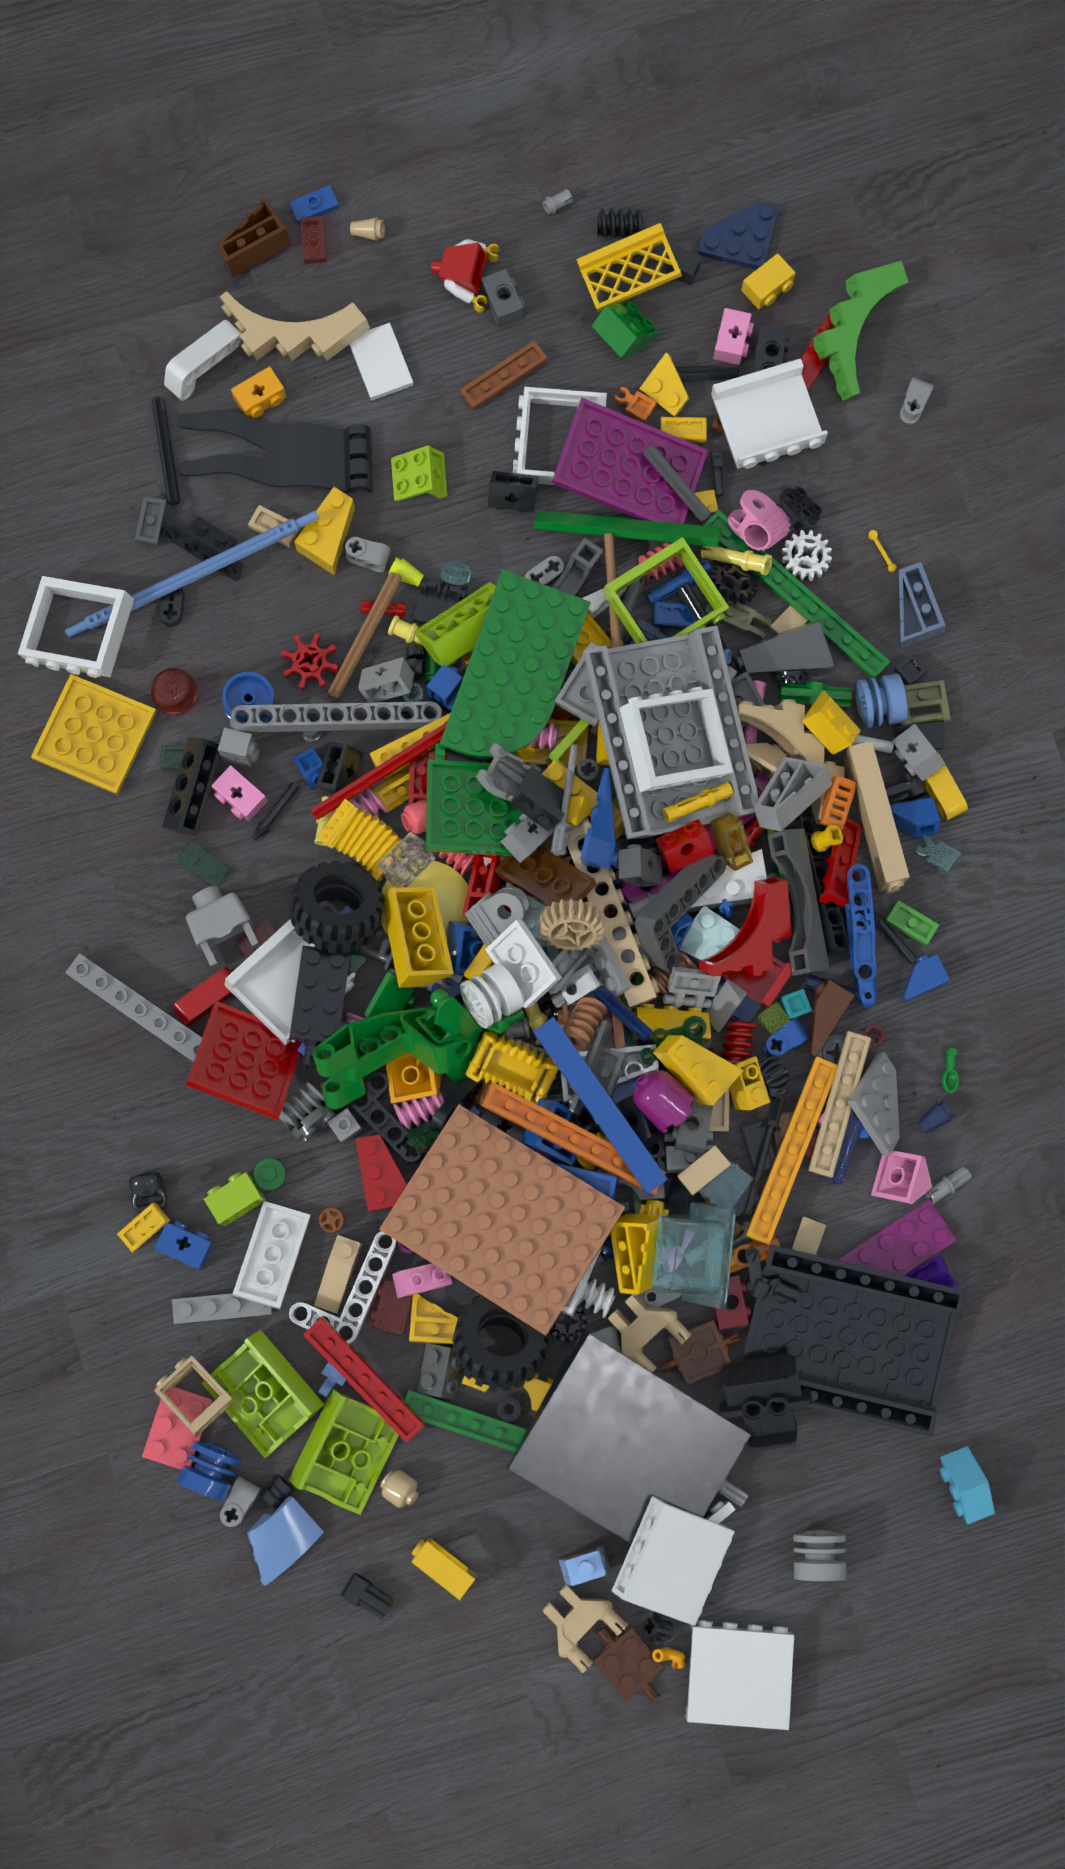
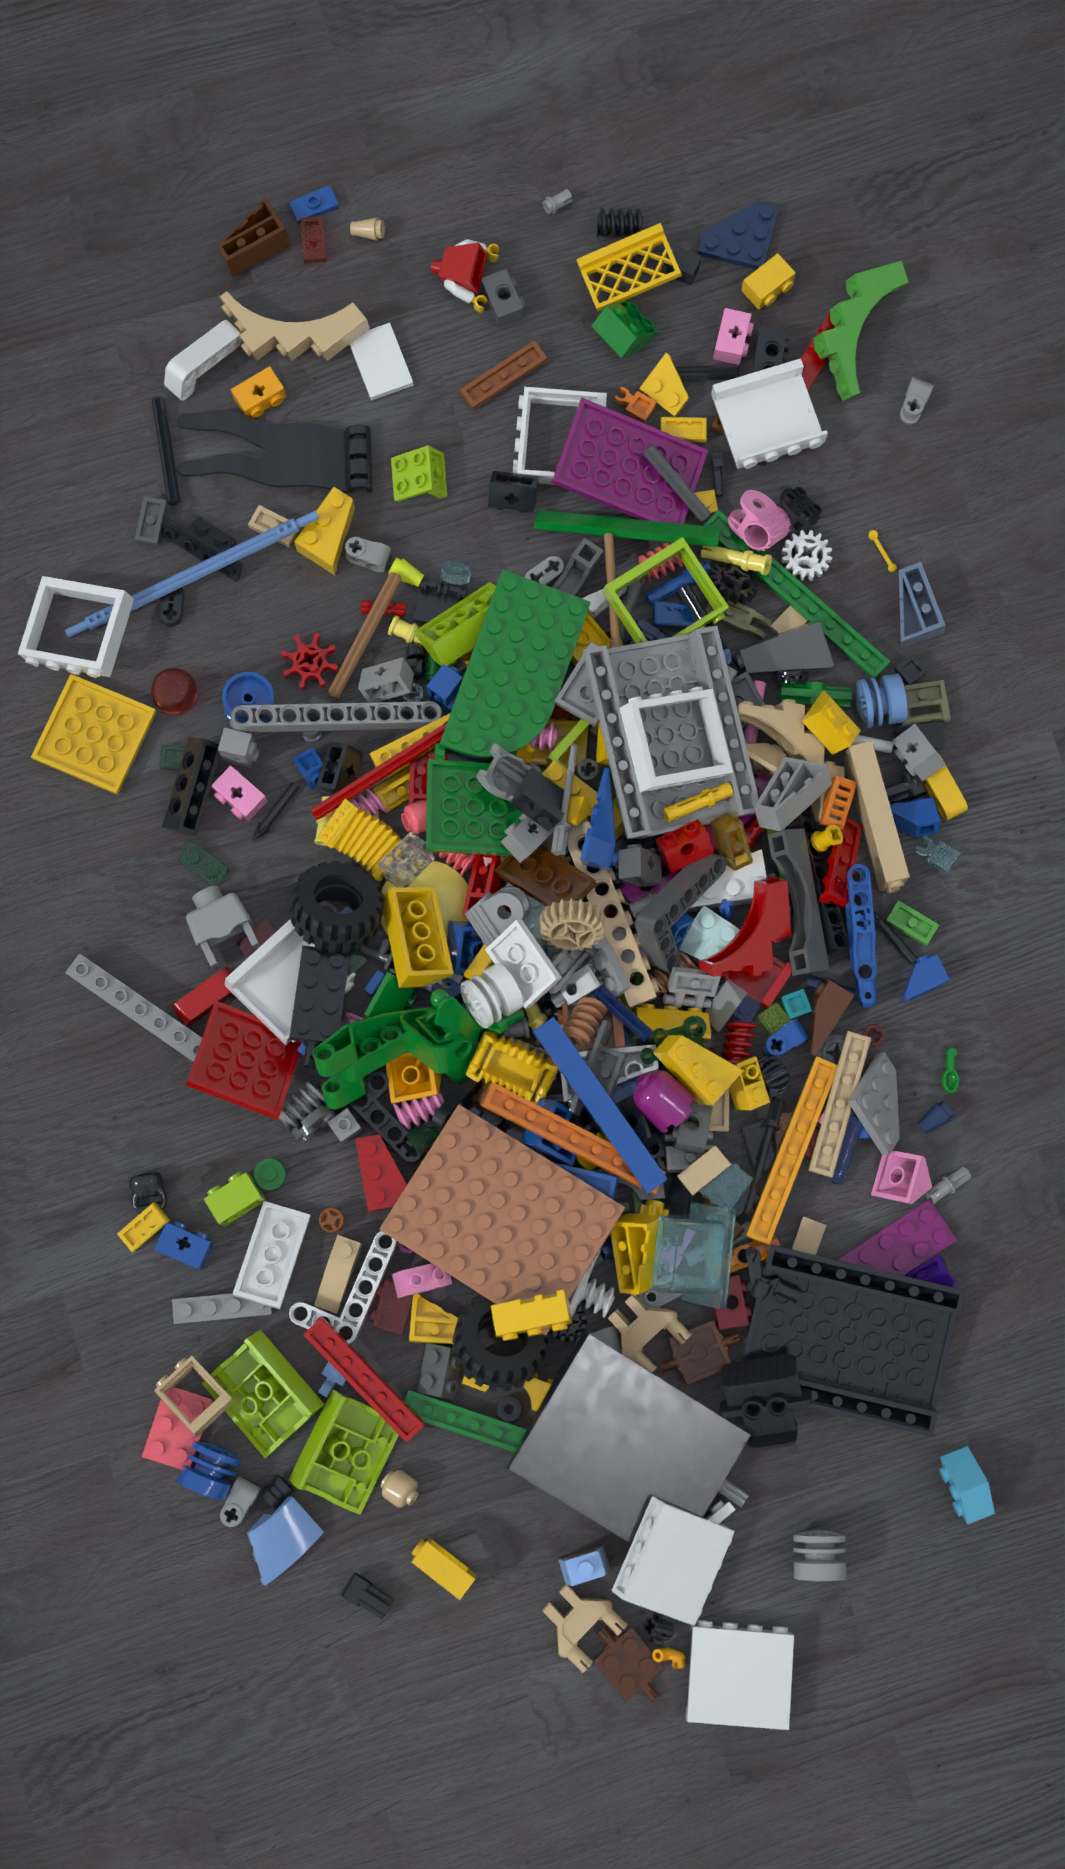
none -> blue tile [364,970,385,998]
none -> yellow wedge [491,1289,572,1341]

